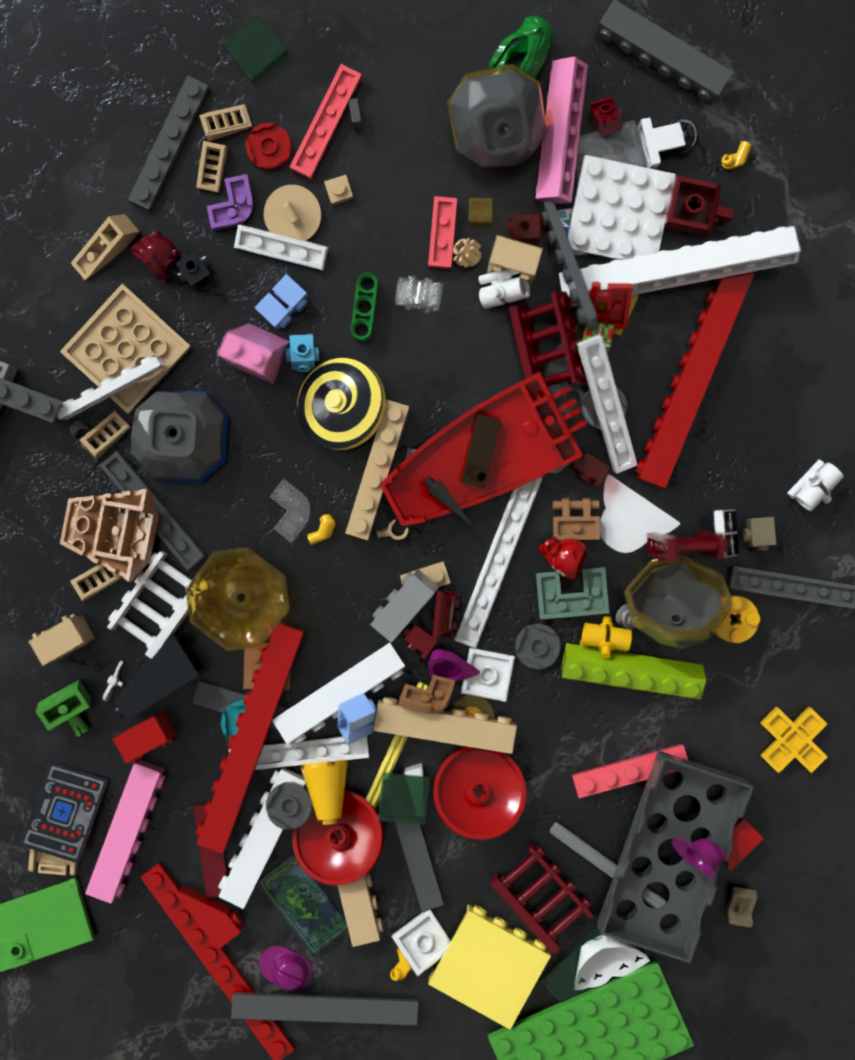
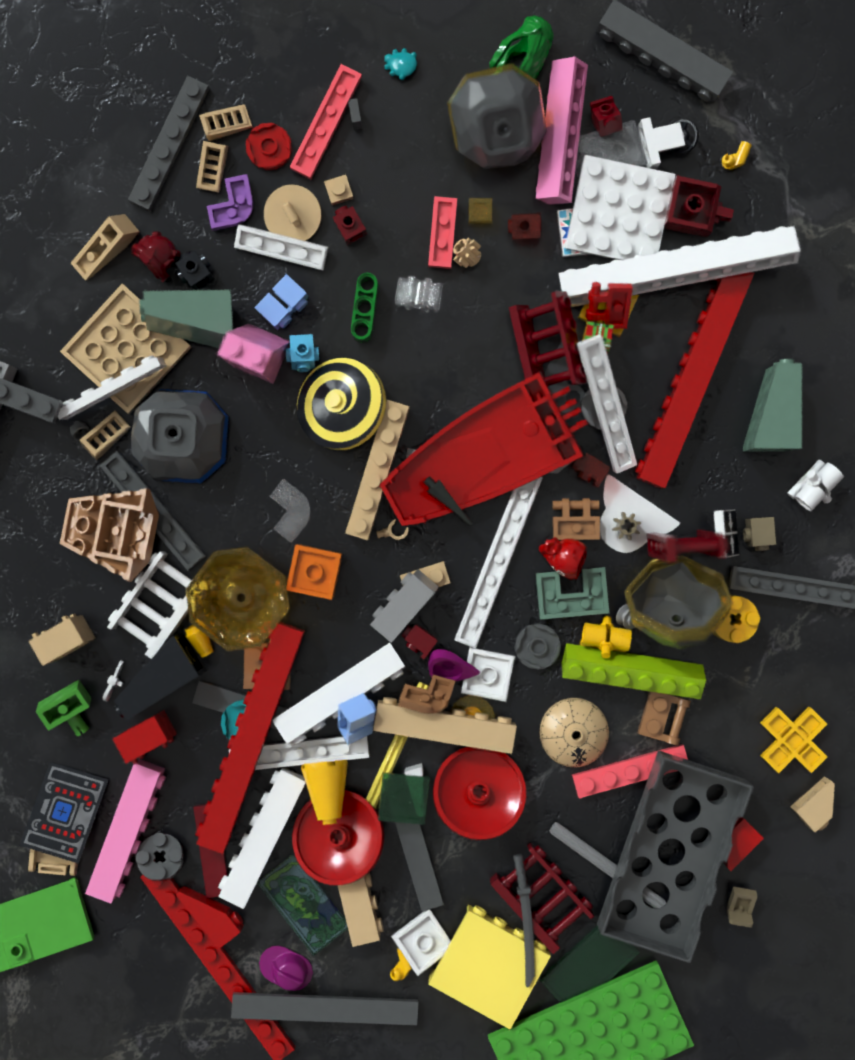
tan slope [70,564,123,602] -> none
clear green tile [222,15,287,82] -> none
dark grey tile [266,782,313,830] -> none
yellow arm [307,514,335,545] -> none
dark red slope [432,589,460,639] -> none
dark brown piece [460,414,500,488] -> none
white pin [478,268,530,309] -> none
tan container [487,236,542,288] -> none
dark grey plate [541,200,597,331] -> none
white piece [575,935,650,990] -> none
magenta piece [672,837,726,880] -> none
none -> dark grey plate [136,833,184,881]
none -> sand green slope [139,290,233,348]
none -> yellow cone [185,622,214,658]
none -> orange container [286,544,343,600]
none -> dark red brick [333,206,367,246]
none -> teal piece [384,48,417,80]
none -> dark grey sword [513,854,535,987]
none -> tan dish [540,698,609,767]
none -> dark tan gear [612,512,641,540]
none -> medium nougat plate [637,691,691,746]
none -> sand green slope [743,359,802,452]
none -> tan slope [790,776,835,832]

